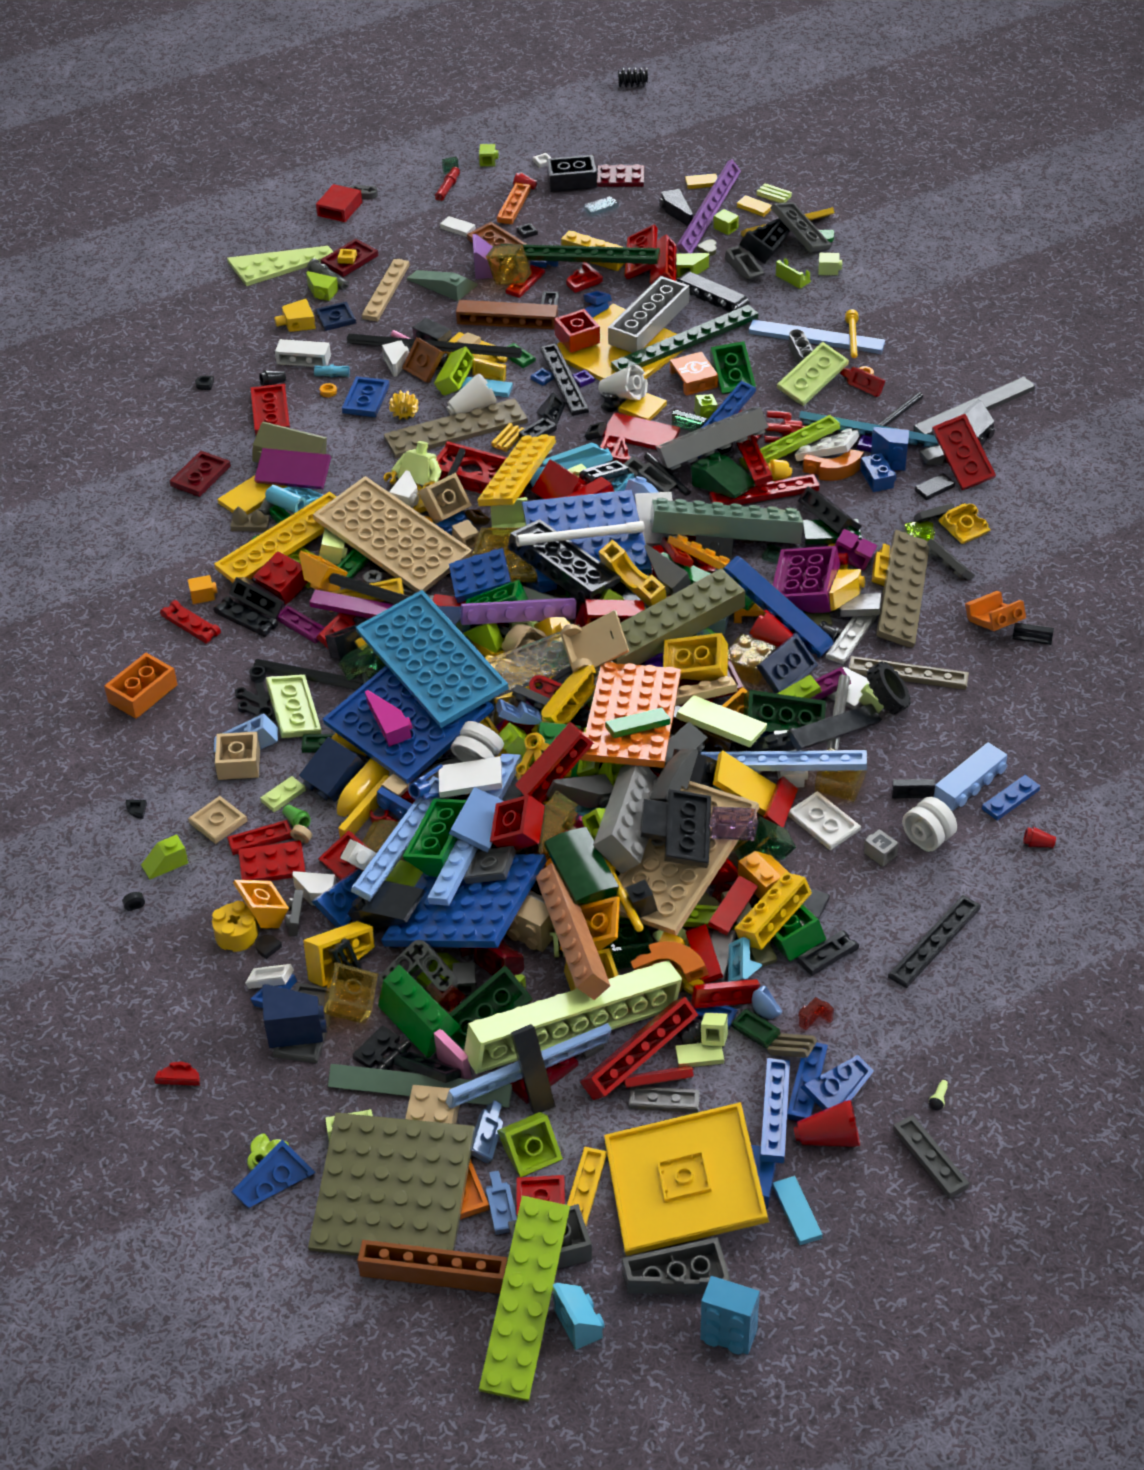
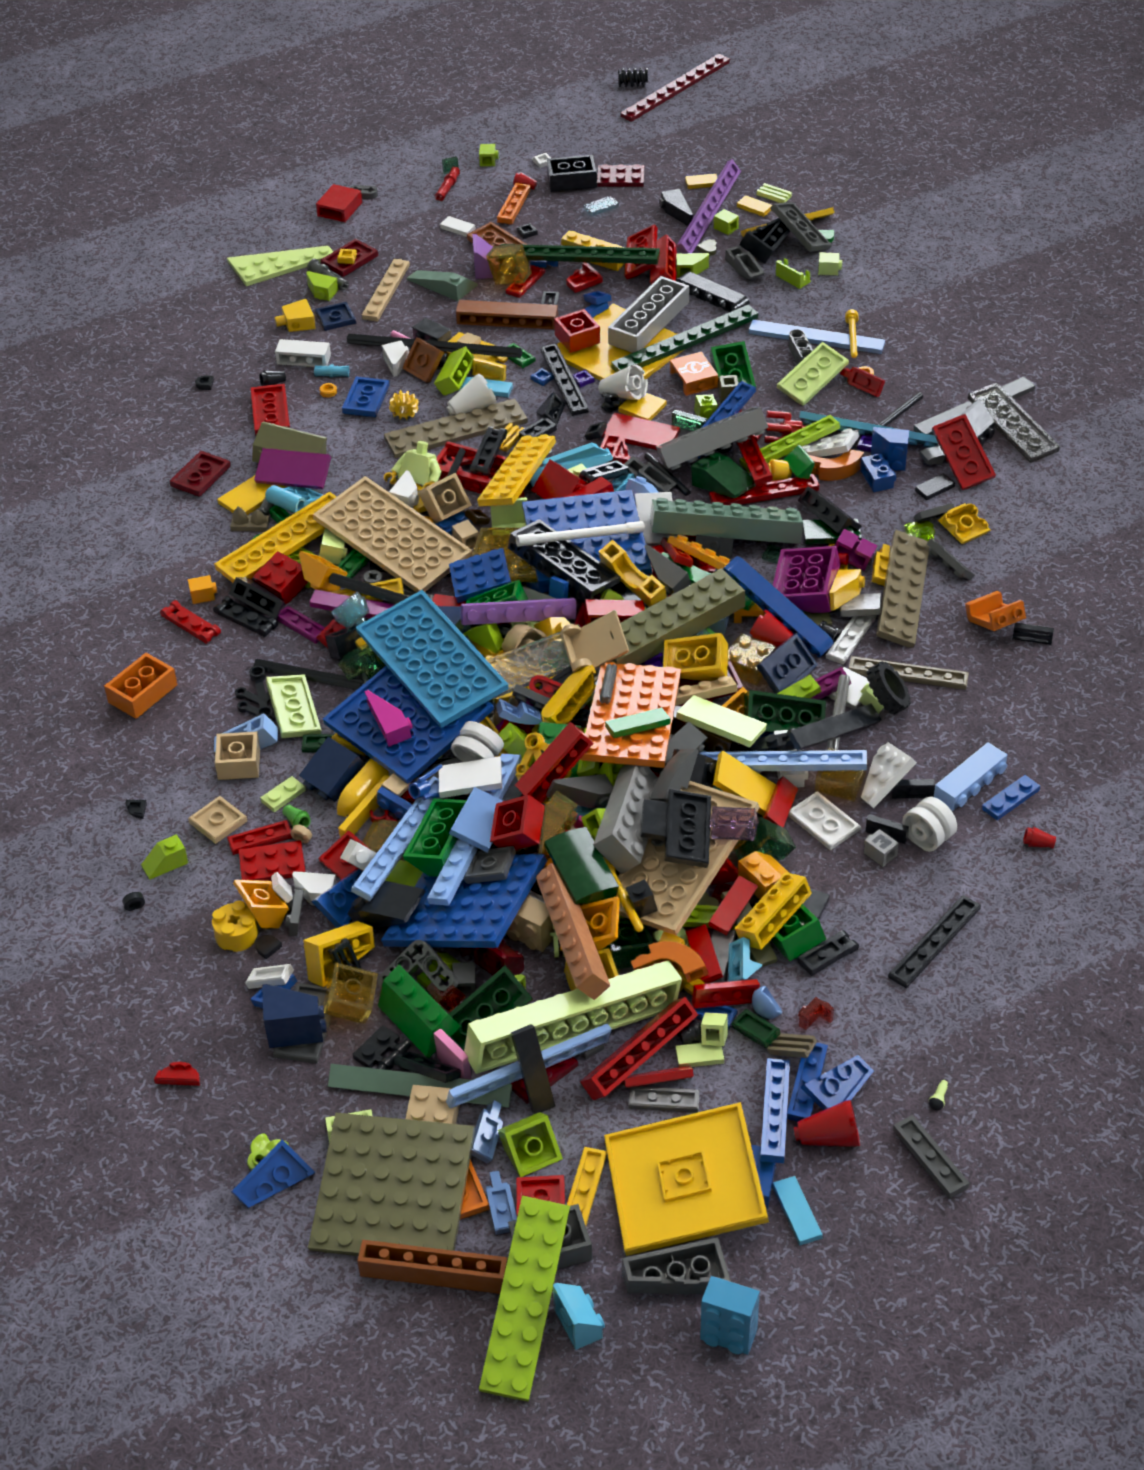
none -> white tile [271,872,293,903]
none -> clear light blue cone [331,591,370,629]
none -> black plate [470,426,507,476]
none -> blue tile [549,576,569,599]
none -> dark grey axle [600,664,617,704]
none -> plate [620,54,730,122]
none -> olive brick [718,375,738,403]
none -> green slope [784,445,815,479]
none -> white plate [861,742,916,808]
none -> black plate [865,814,909,844]
none -> clear smoke plate [968,383,1060,463]

